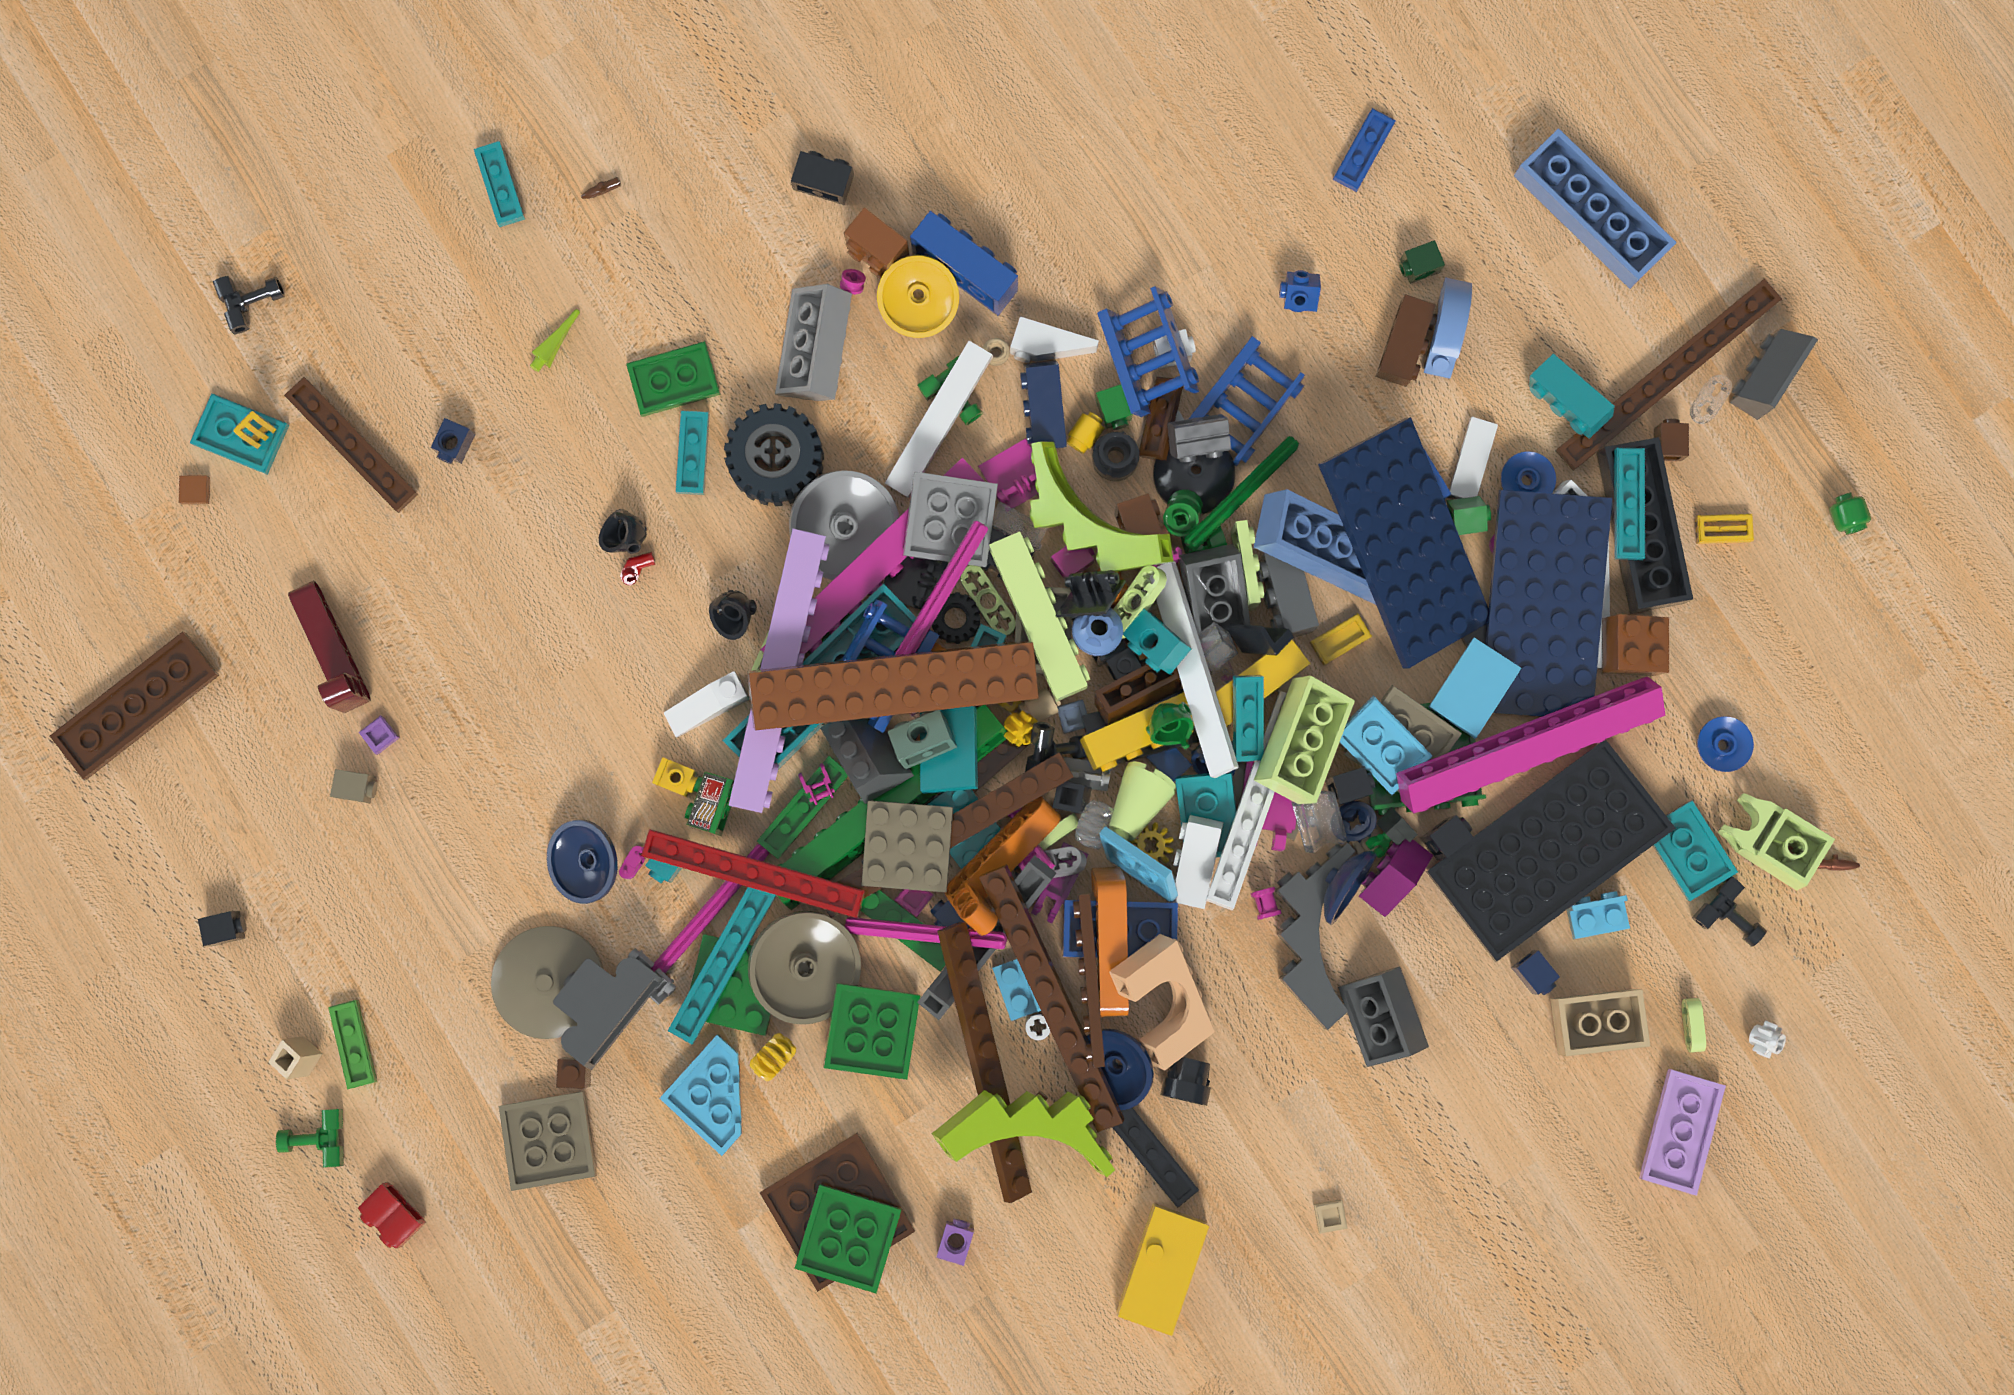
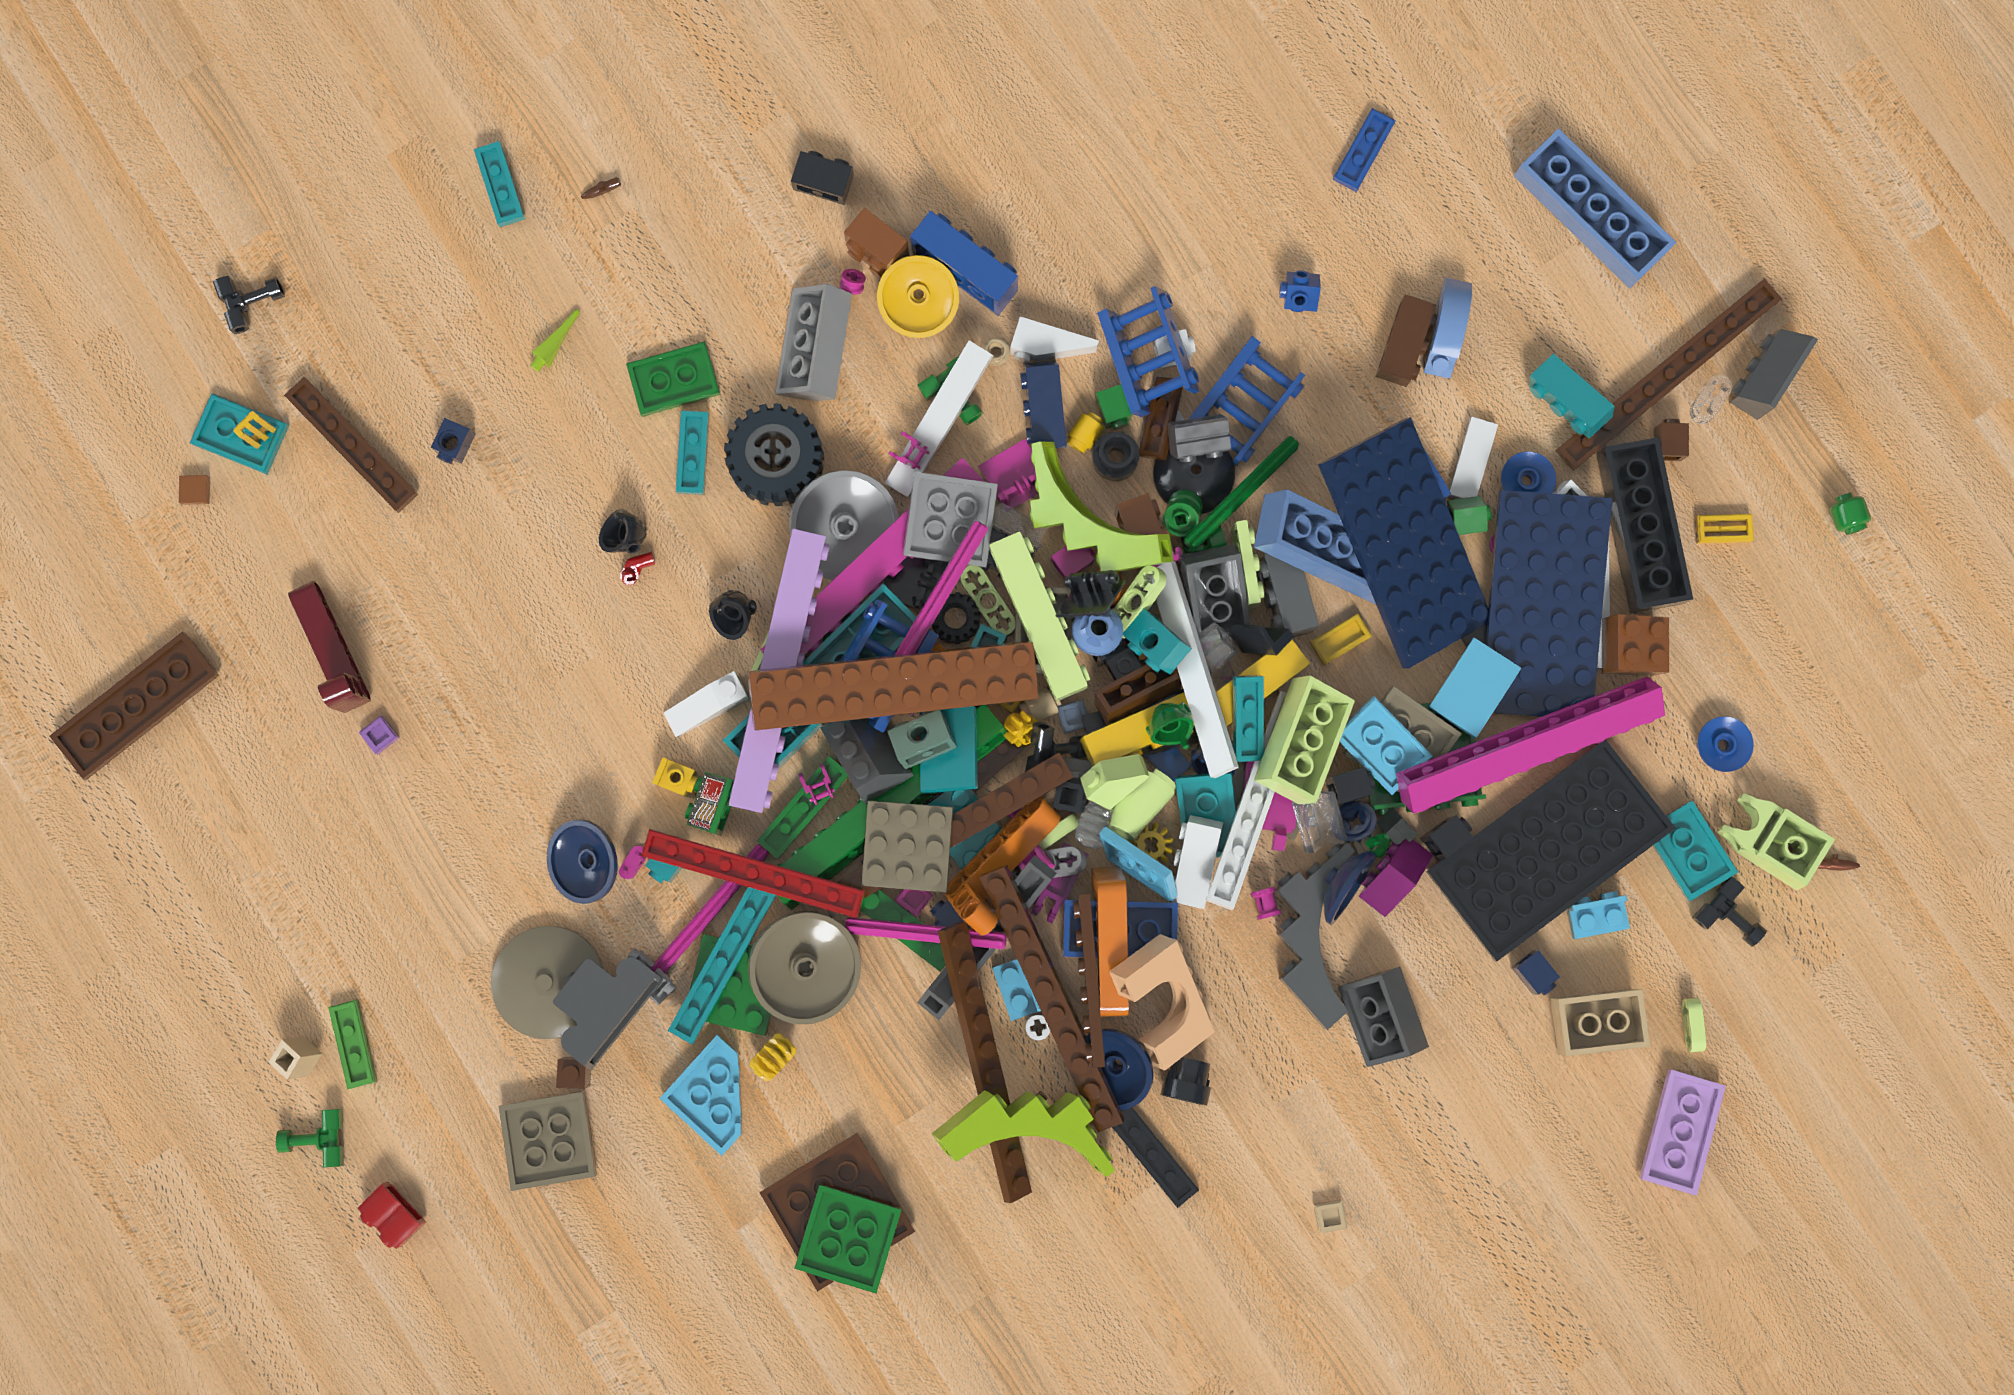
black brick [197,911,247,946] -> none
dark tan brick [330,769,377,804] -> none
green plate [823,983,920,1080] -> none
medium lavender brick [936,1218,974,1266] -> none
yellow brick [1116,1203,1209,1336] -> none
dark green brick [1399,240,1445,284] -> none
teal tile [1614,448,1645,560] -> none
white gear [1749,1021,1786,1058] -> none
none -> dark pink piece [888,431,930,469]
none -> yellowish green slope [1080,754,1149,810]

